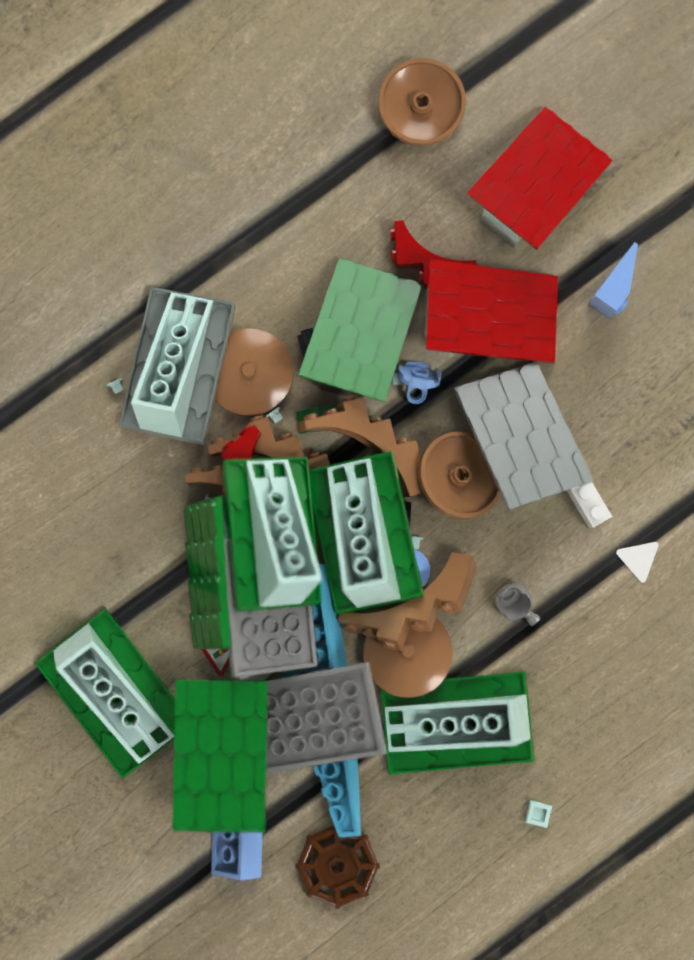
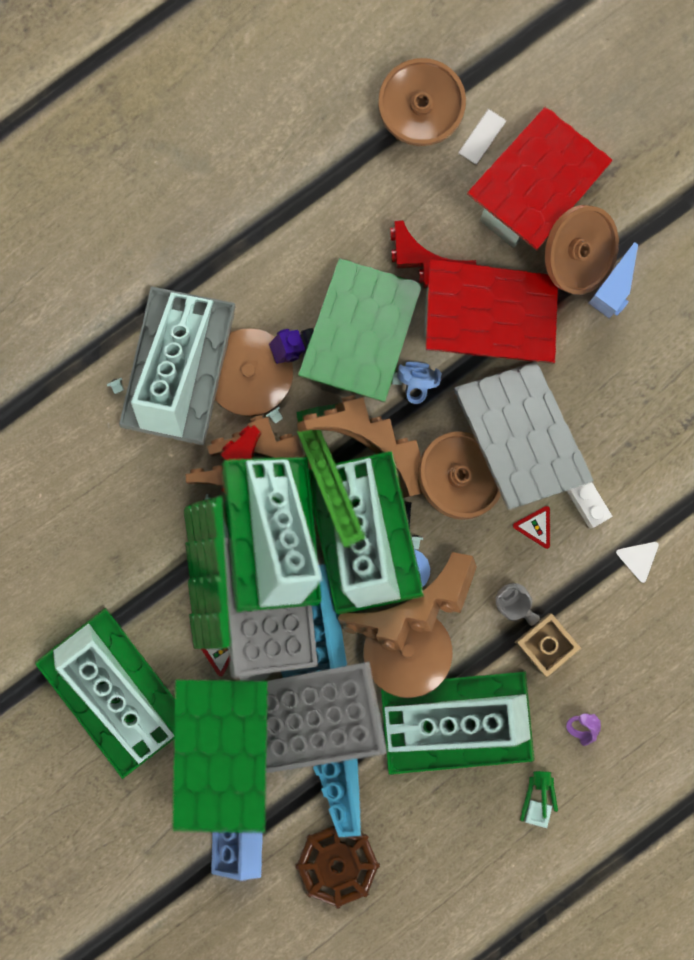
none -> dark purple brick [269,329,306,364]
none -> bright green plate [297,430,366,548]
none -> white sticker [459,109,506,165]
none -> sticker [513,506,550,549]
none -> tan brick [515,613,581,677]
none -> green plant [520,771,558,822]
none -> medium nougat dish [545,205,619,295]
none -> medium lavender piece [566,714,601,746]

